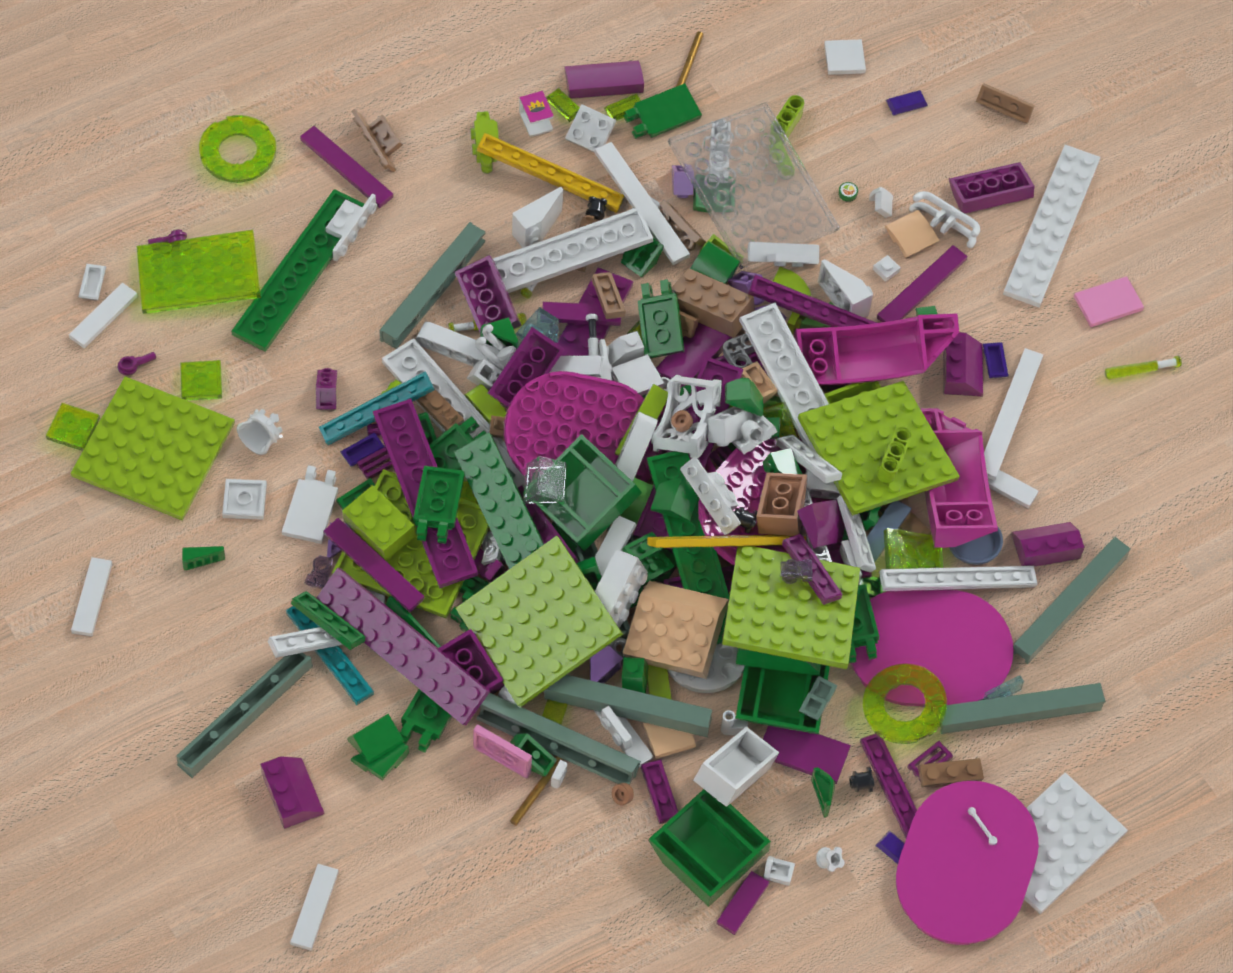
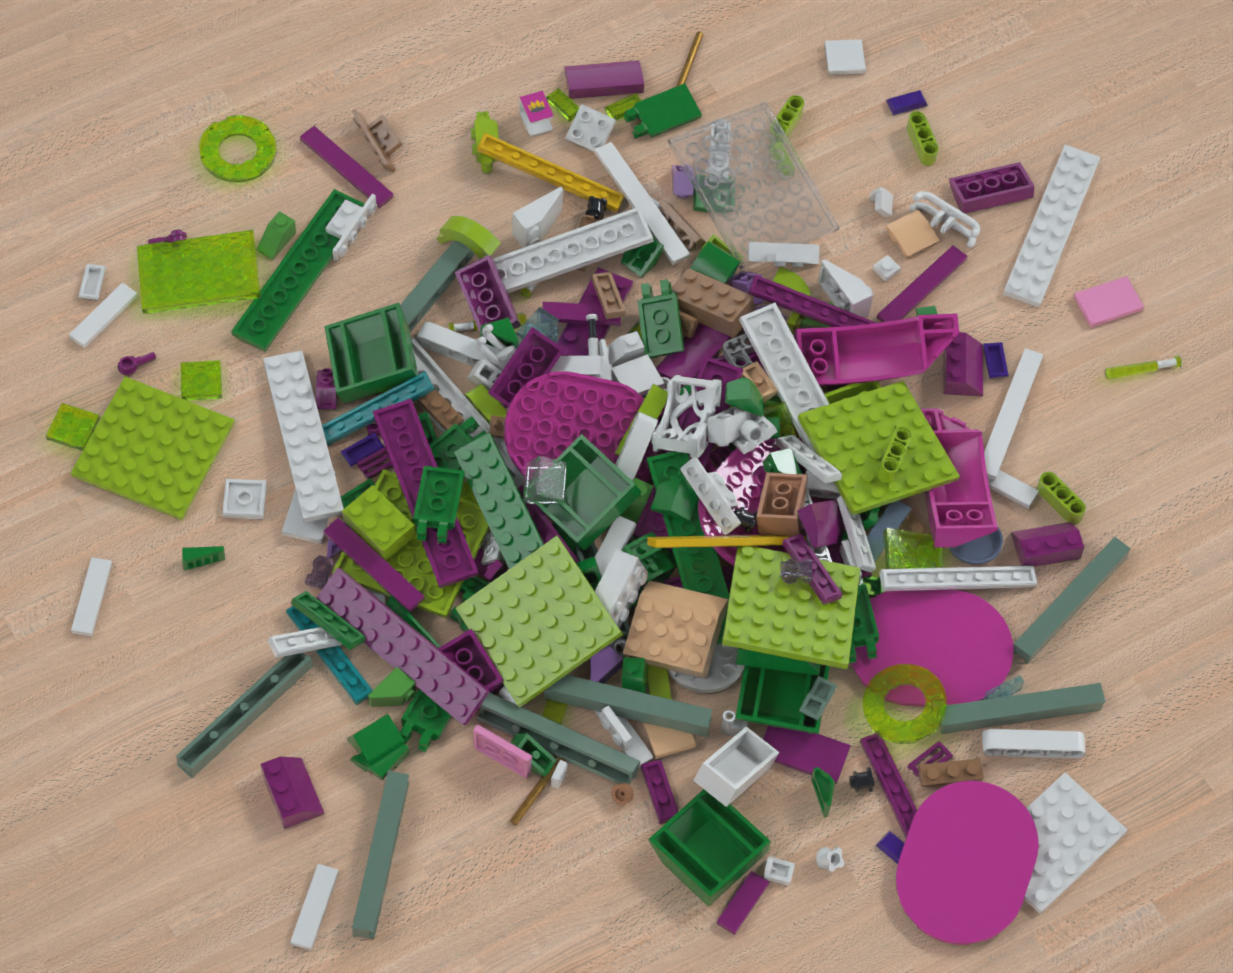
white hair [236,409,283,455] -> none
nougat tile [671,410,693,432] -> none
tile [838,182,858,202] -> none
white hinge [968,807,997,846] -> none
medium nougat plate [976,83,1035,124] -> none
none -> bright green slope [257,211,296,260]
none -> white plate [263,351,344,523]
none -> green slope [324,303,418,404]
none -> sand green tile [352,770,409,939]
none -> bright green slope [368,667,416,707]
none -> lime arch [436,216,501,259]
none -> lime beam [907,111,939,166]
none -> white beam [982,729,1086,758]
none -> lime beam [1037,472,1086,525]

